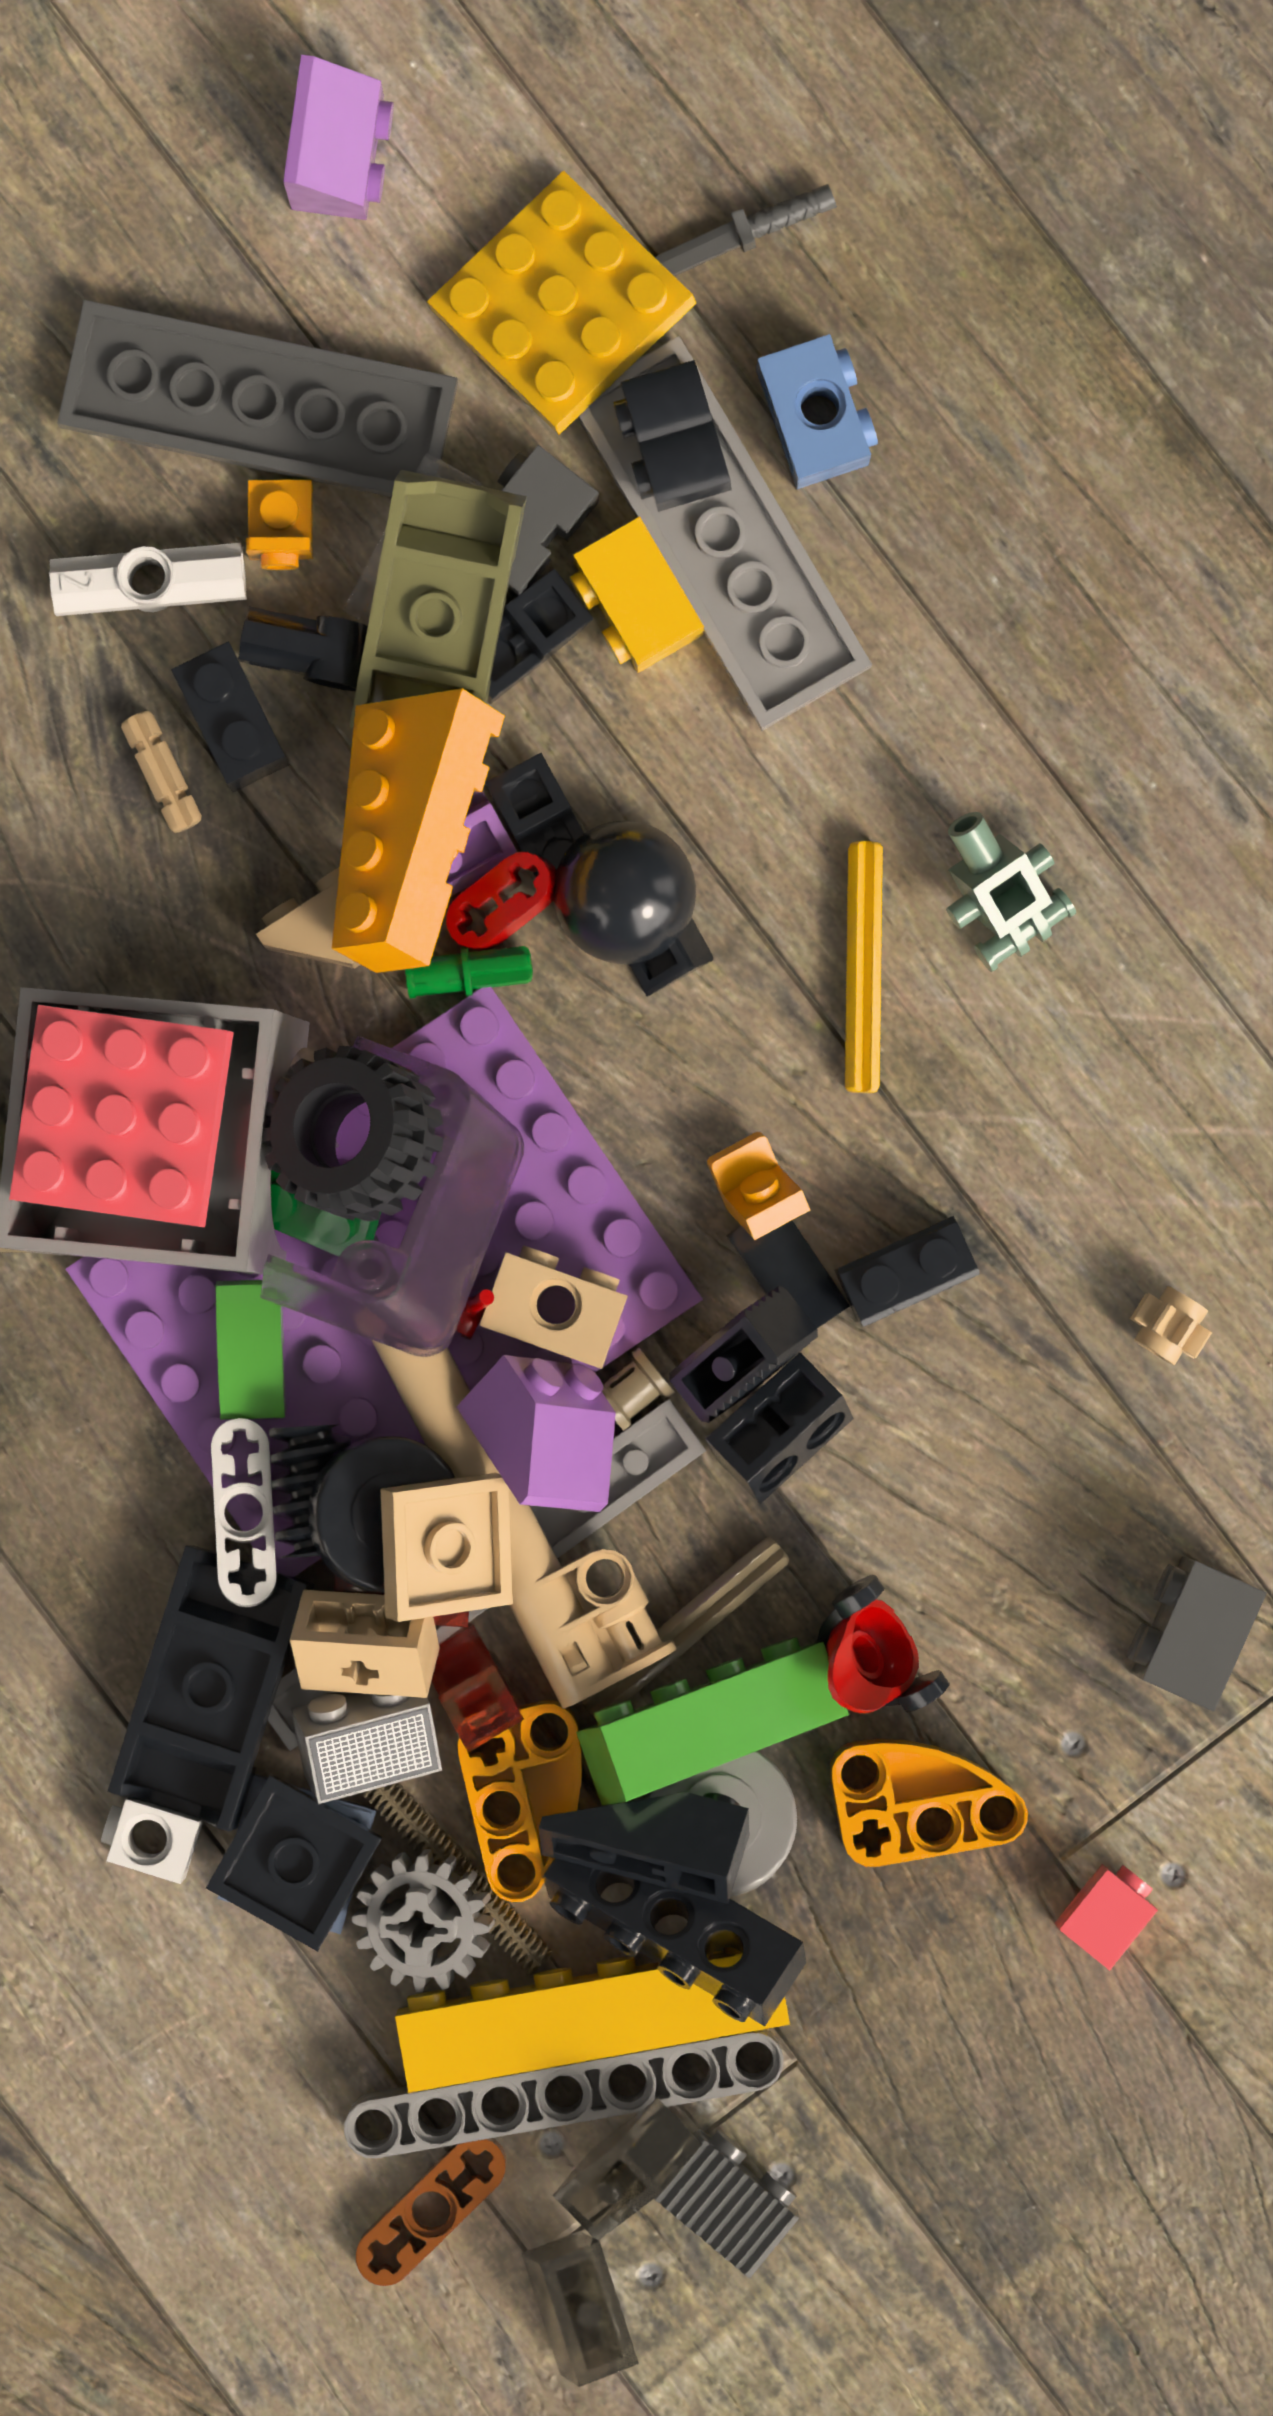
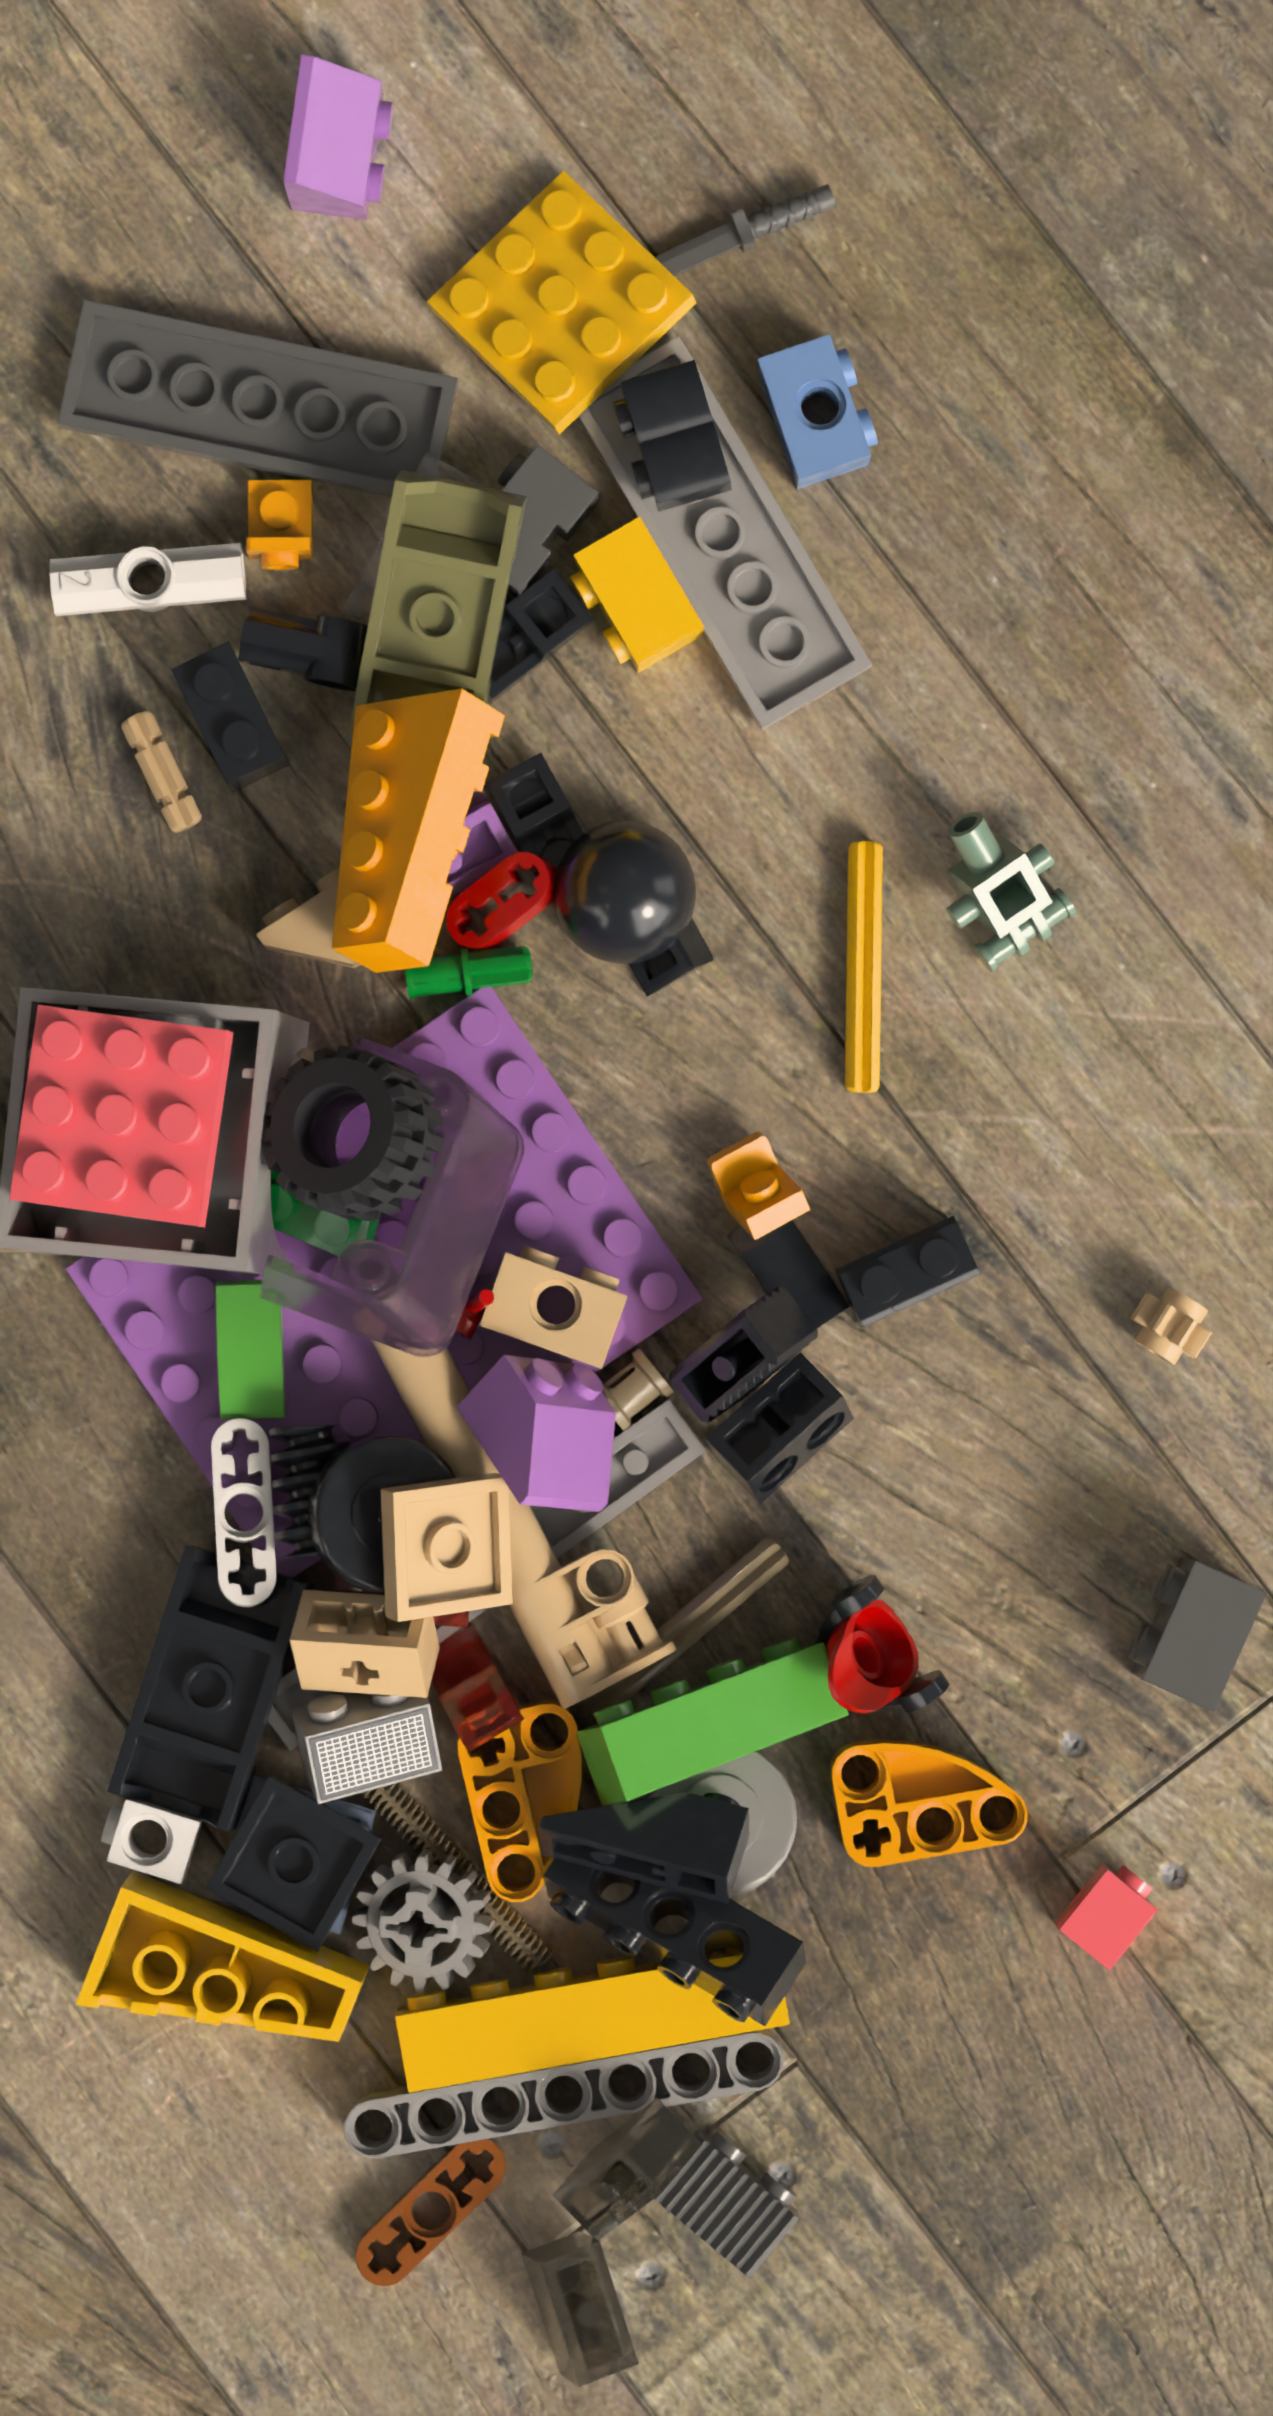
none -> yellow wedge [75,1871,370,2042]

